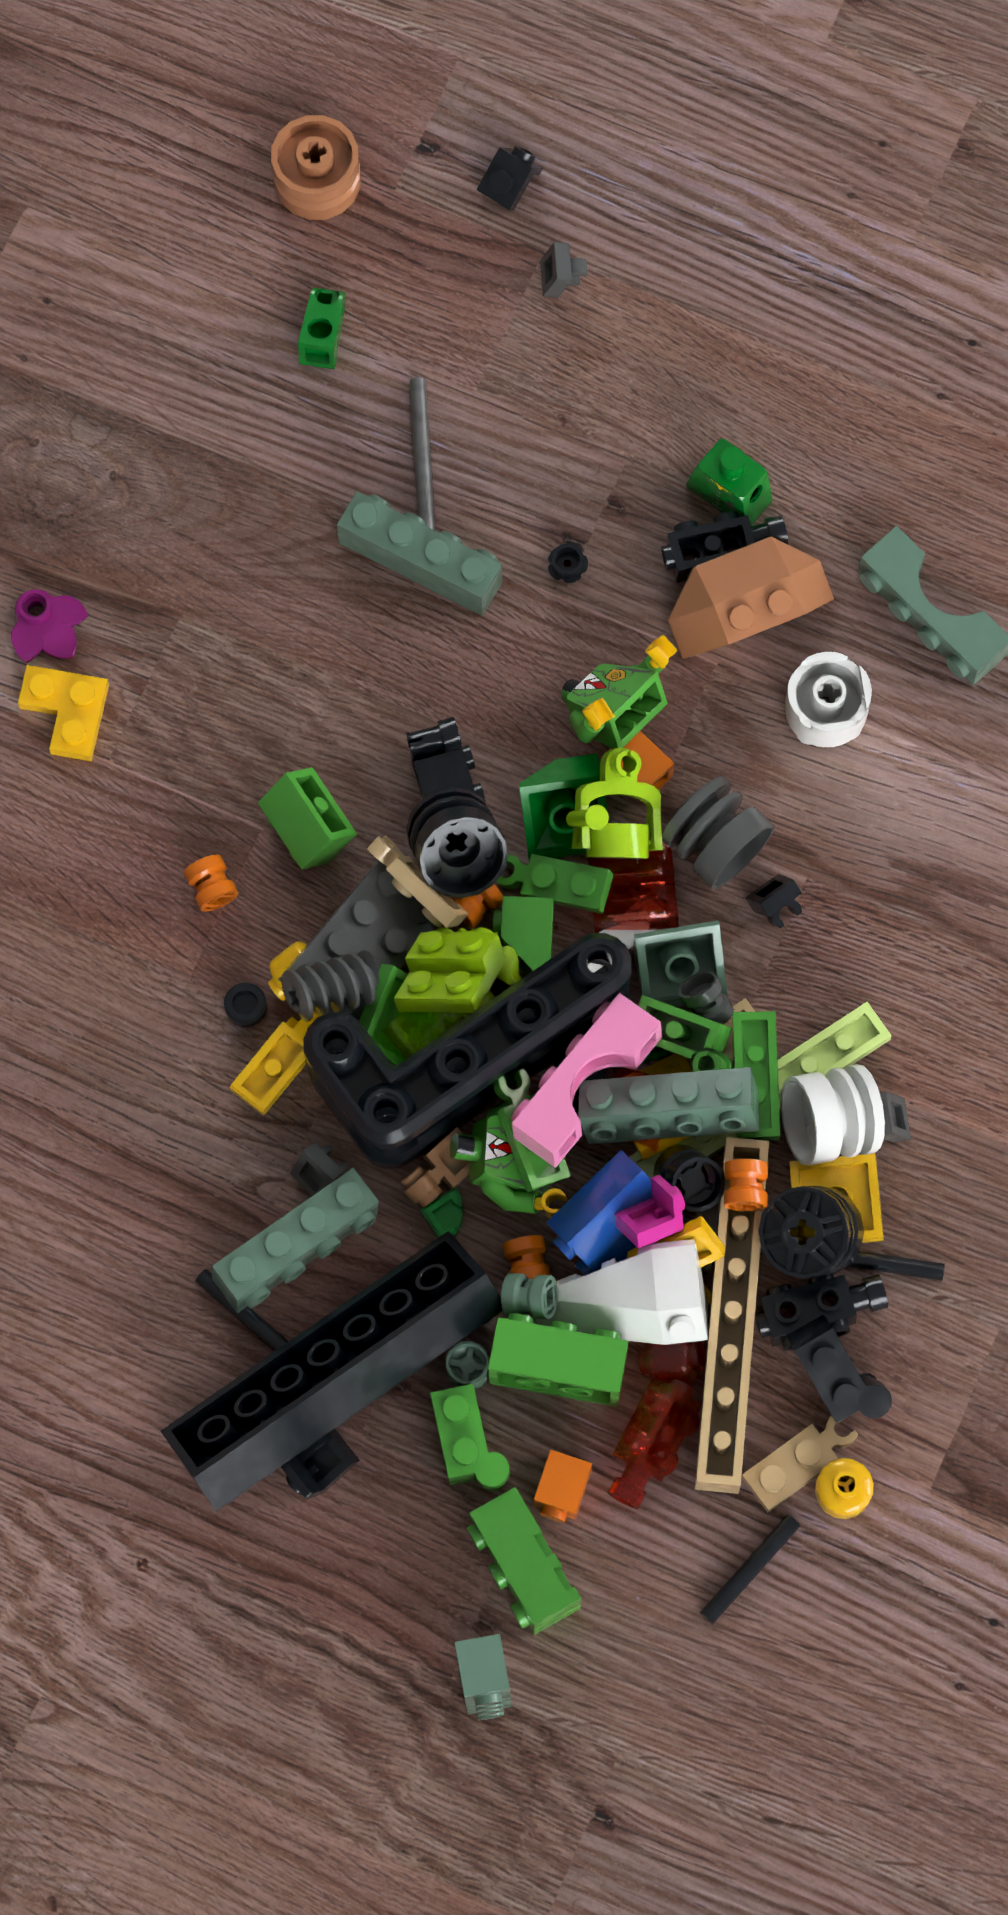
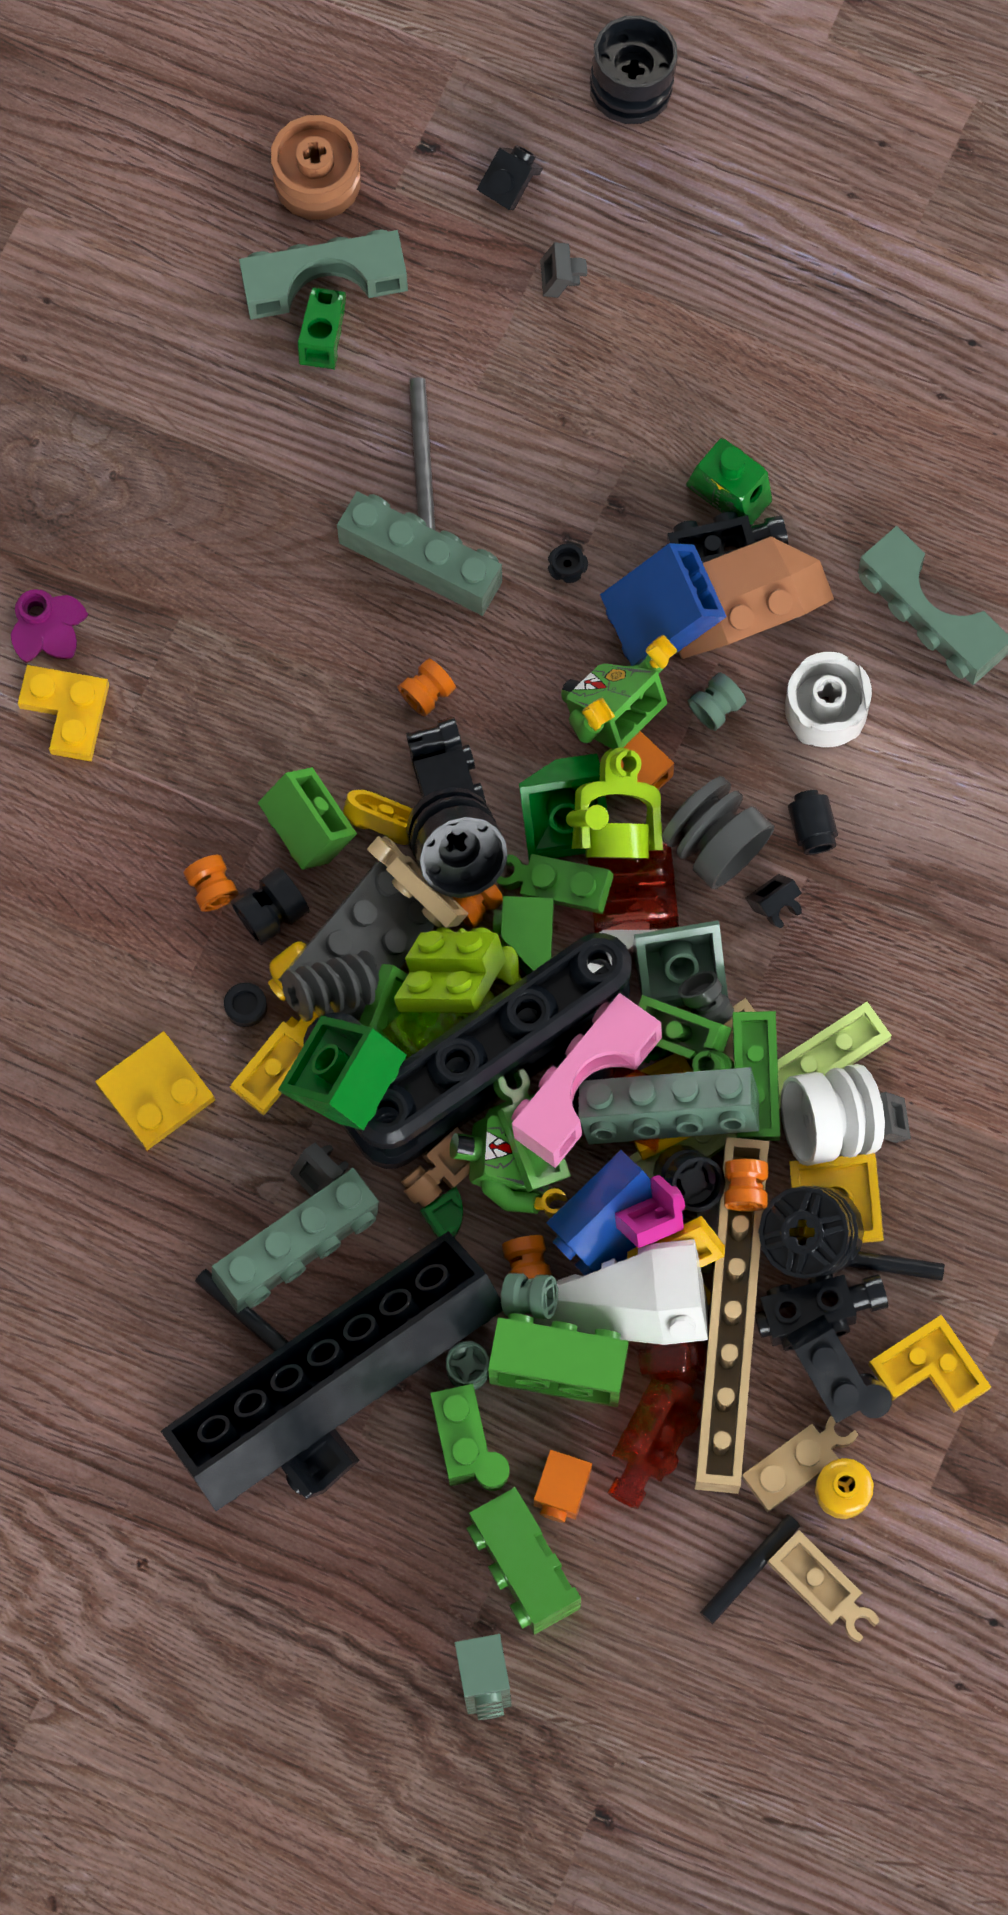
none -> yellow plate [95,1031,215,1151]
none -> black wheel [230,867,310,945]
none -> sand green arch [239,230,408,320]
none -> green slope [278,1015,407,1130]
none -> yellow plate [343,790,413,845]
none -> orange wheel [397,658,456,717]
none -> black wheel [590,15,678,124]
none -> blue brick [600,543,727,666]
none -> sand green wheel [688,672,746,731]
none -> tan plate [767,1530,879,1643]
none -> black brick [788,790,838,855]
none -> yellow plate [868,1314,991,1413]

